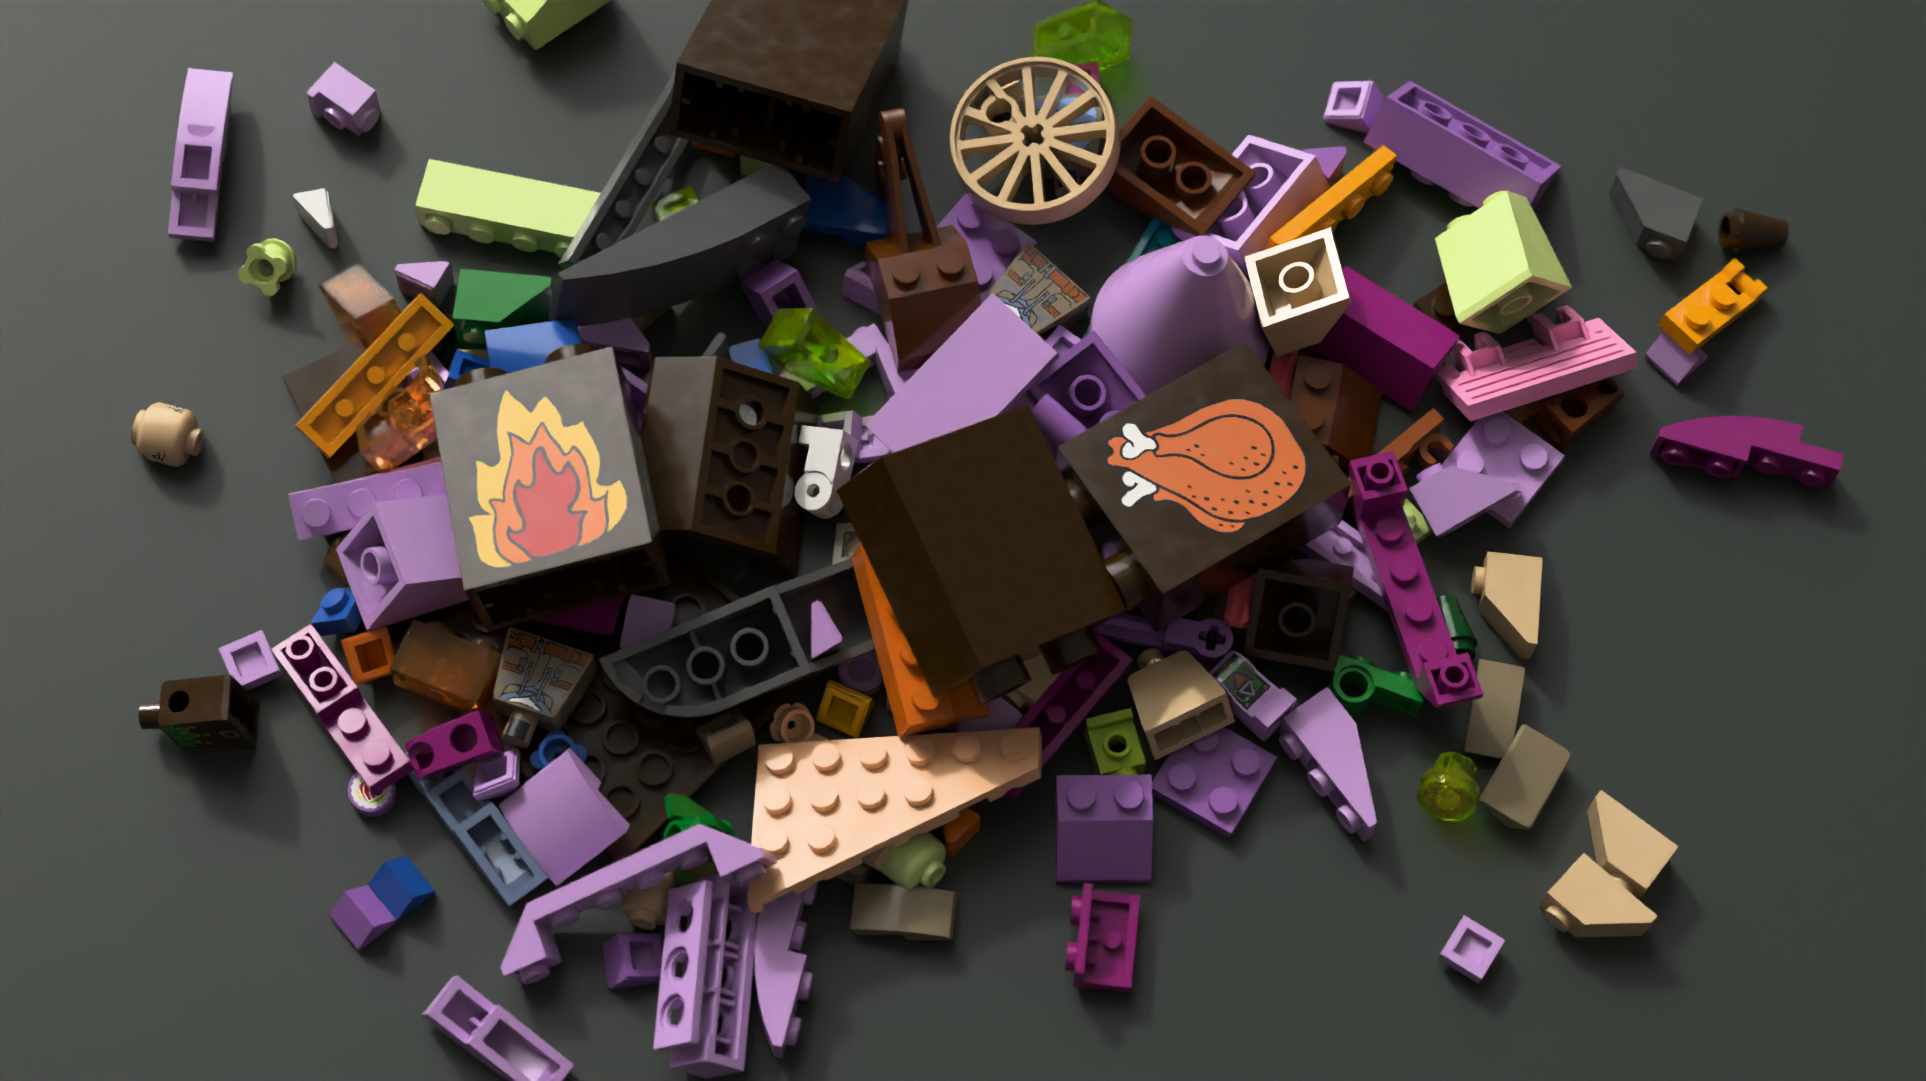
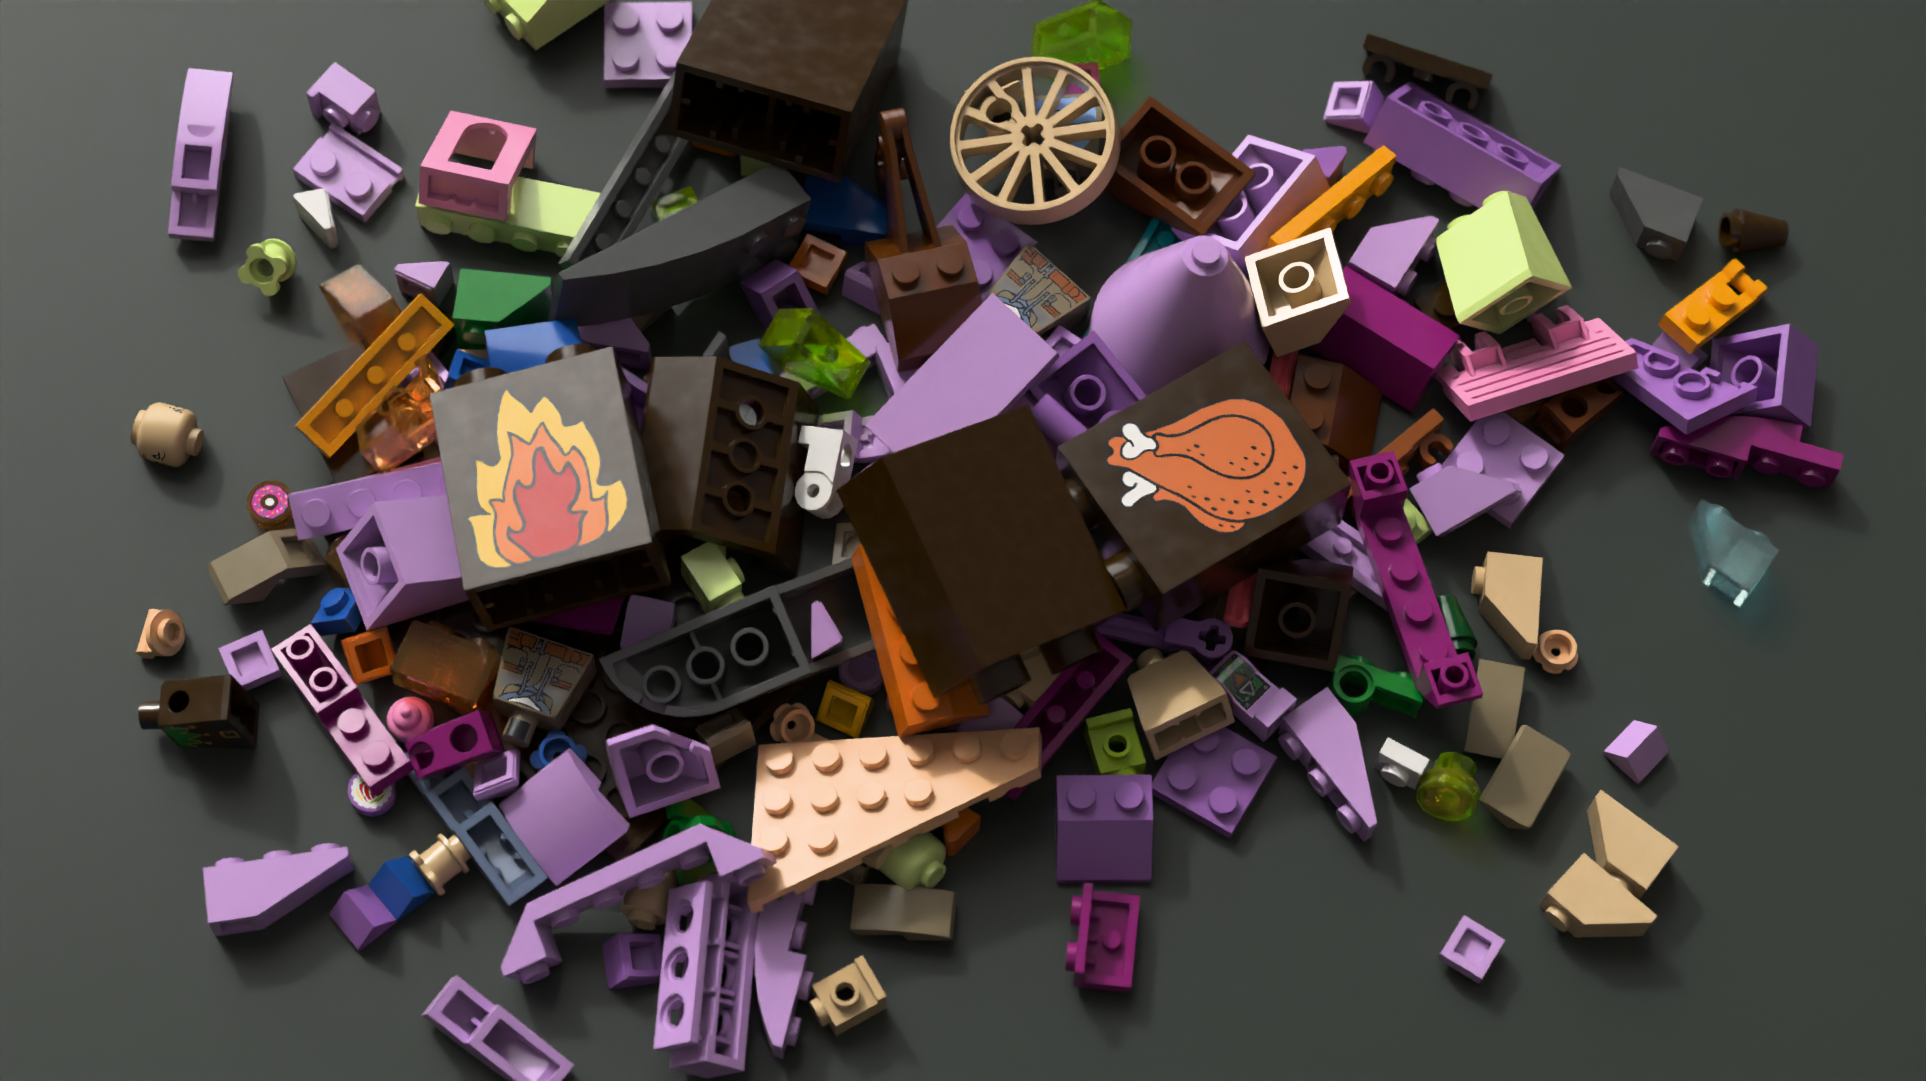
none -> light nougat plate [136,609,185,659]
none -> lavender slope [203,843,354,936]
none -> dark tan slope [206,529,326,605]
none -> tile [247,480,293,529]
none -> lavender plate [293,123,405,223]
none -> bright pink plate [387,697,435,743]
none -> tan brick [409,833,471,897]
none -> bright pink panel [418,111,537,222]
none -> lavender plate [604,2,693,88]
none -> lavender slope [606,725,720,818]
none -> yellowish green brick [681,542,745,614]
none -> orange plate [789,234,847,296]
none -> tan brick [809,955,887,1036]
none -> lavender slope [1347,216,1439,297]
none -> dark brown plate [1362,34,1493,109]
none -> white plate [1373,737,1430,789]
none -> light nougat plate [1533,630,1578,674]
none -> lavender slope [1603,720,1669,784]
none -> medium lavender wing [1609,338,1757,435]
none -> clear light blue slope [1688,498,1780,607]
none -> medium lavender slope [1710,323,1819,428]

